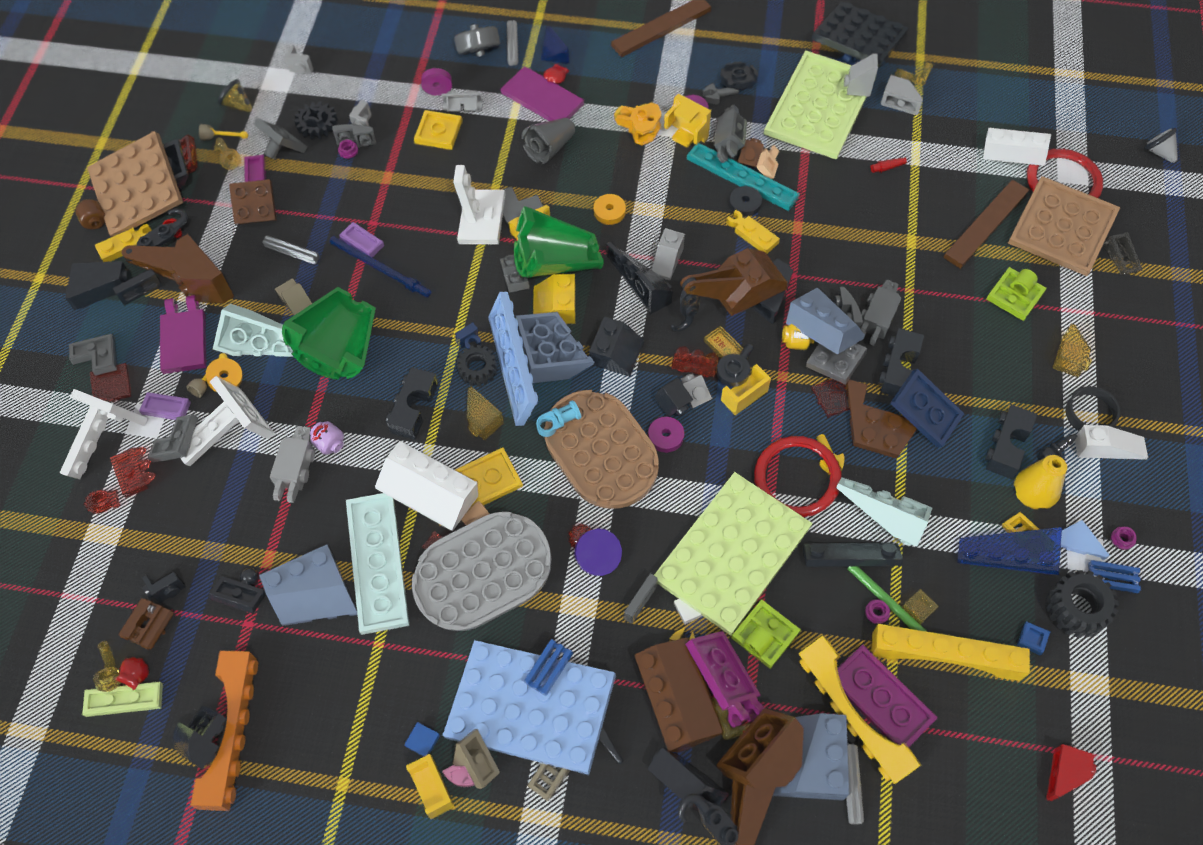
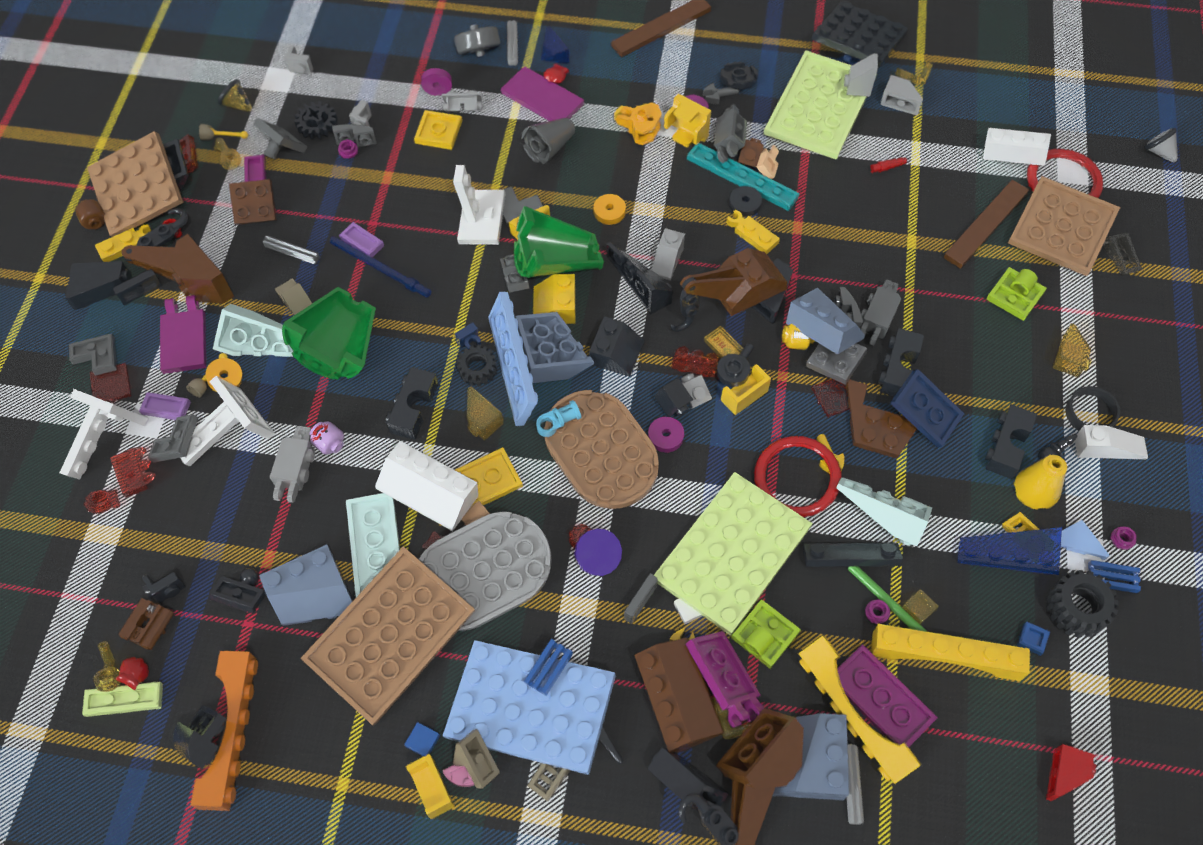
none -> medium nougat plate [301,546,476,725]

